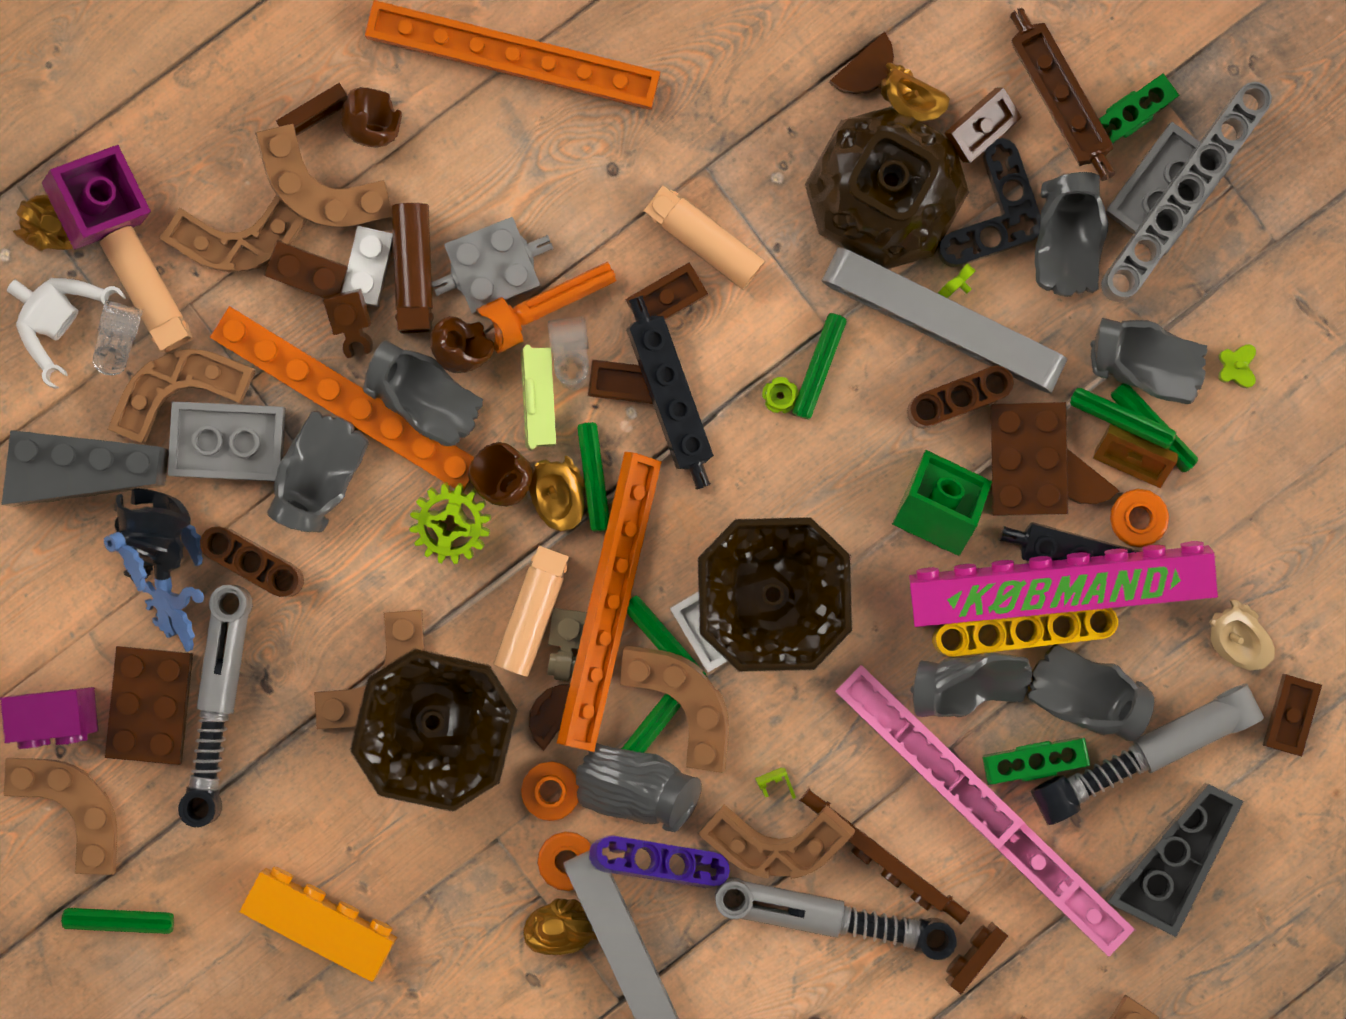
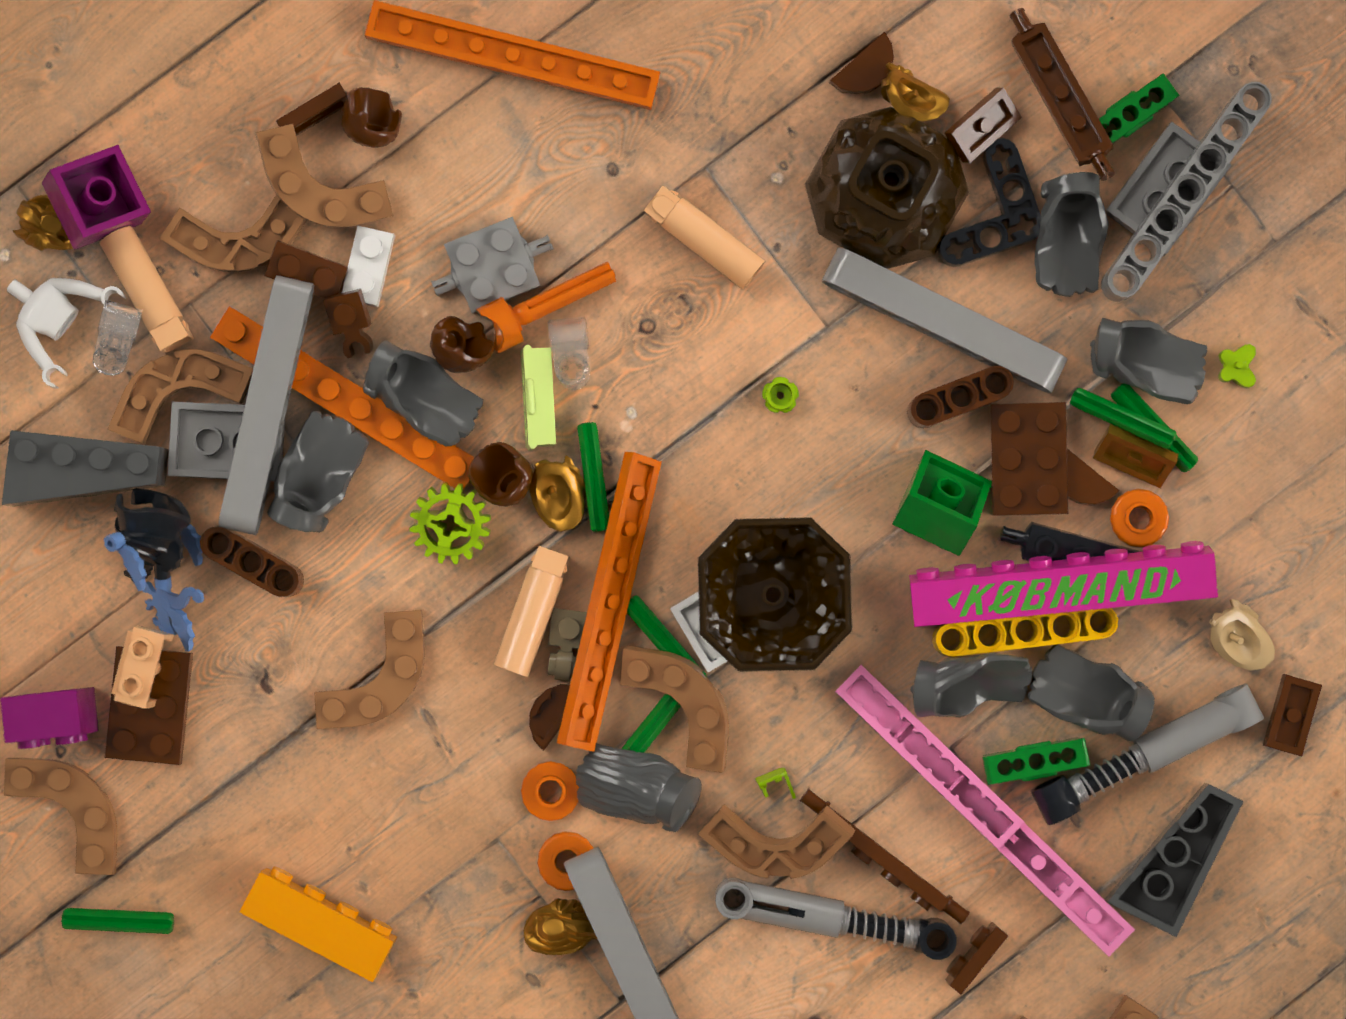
piece [178,585,253,828] -> none
dark brown rock [350,649,518,812] -> none
reddish brown piece [392,203,434,334] -> none
reddish brown tile [588,359,653,404] -> none
dark purple beam [589,836,730,888] -> none
reddish brown plate [625,262,708,320] -> none
black plate [626,295,714,490] -> none
green axle [792,313,847,420] -> none
lime piece [938,263,976,298] -> none
none -> light nougat window [111,625,174,709]
none -> light grey beam [219,275,314,535]

